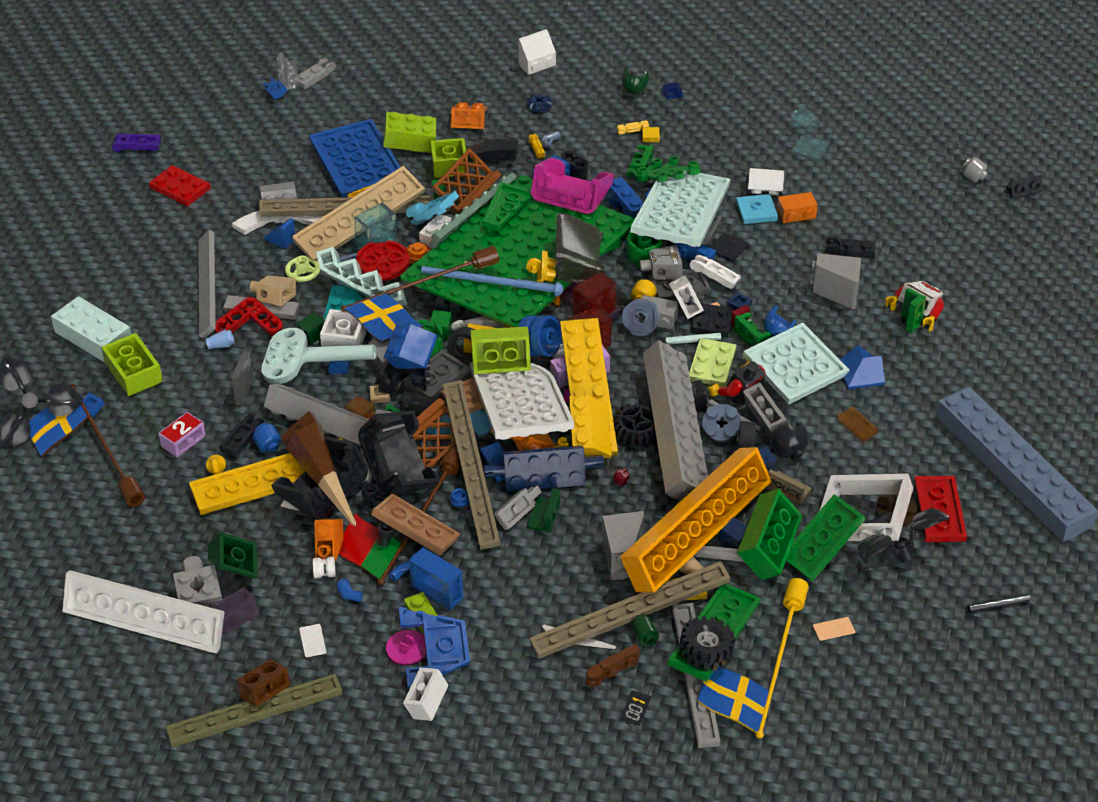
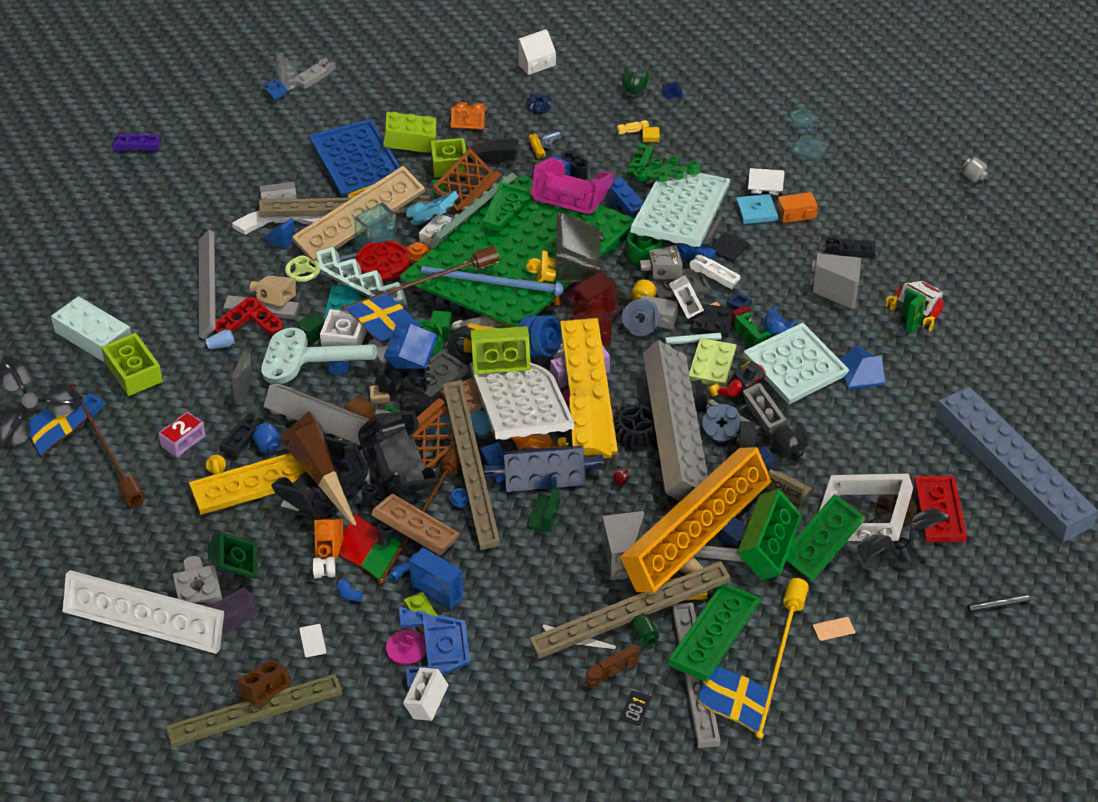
red plate [149,165,211,207] -> none
light grey hinge [494,486,541,530] -> none
black wheel [679,616,736,671] -> none
clear orange tile [838,407,879,442] -> none
black hinge [1006,175,1043,199] -> none

